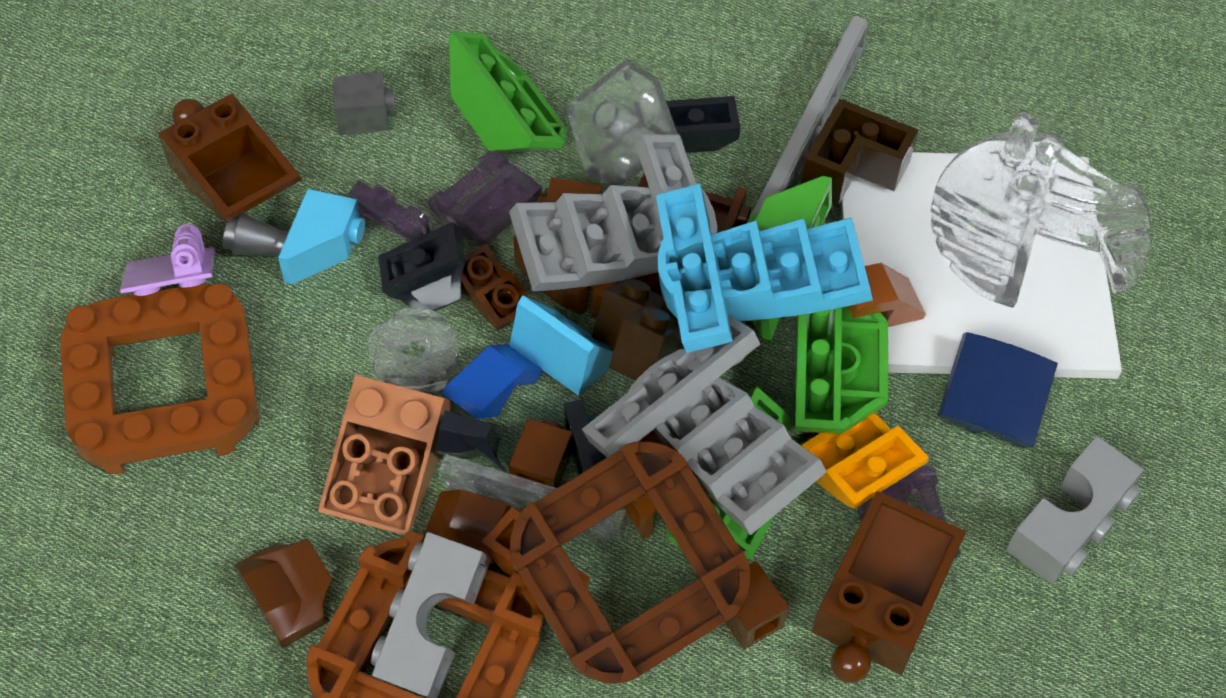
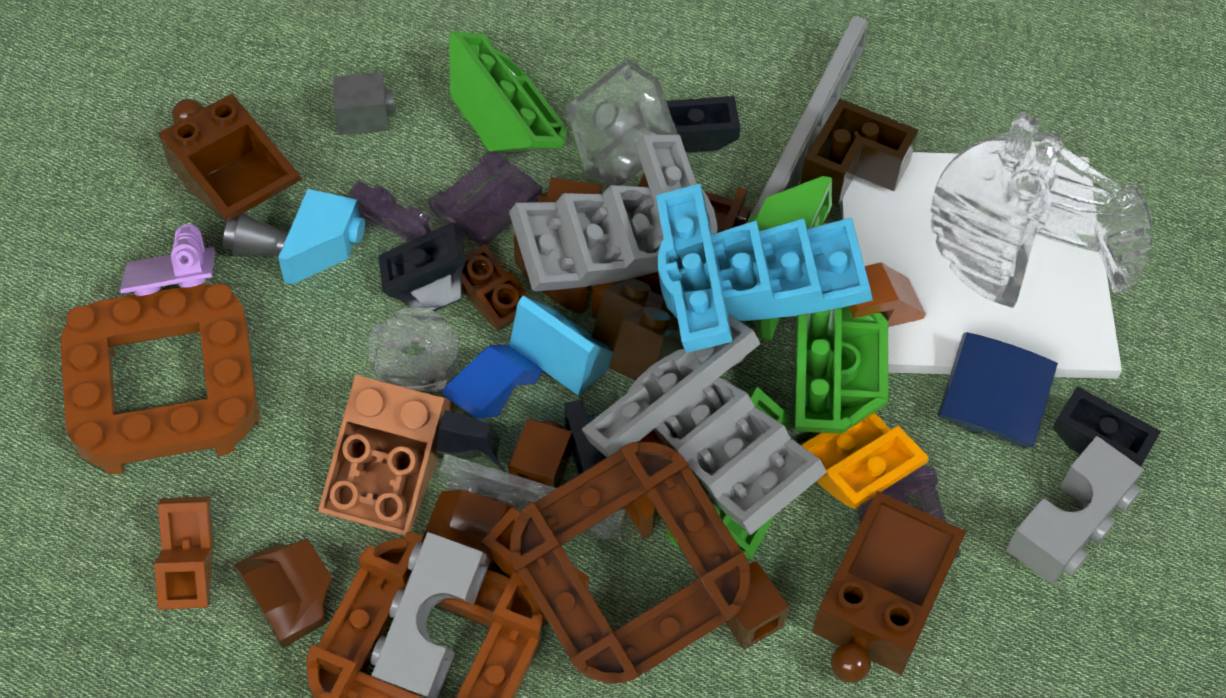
none -> dark orange slope [154,496,214,610]
none -> black slope [1053,386,1161,467]

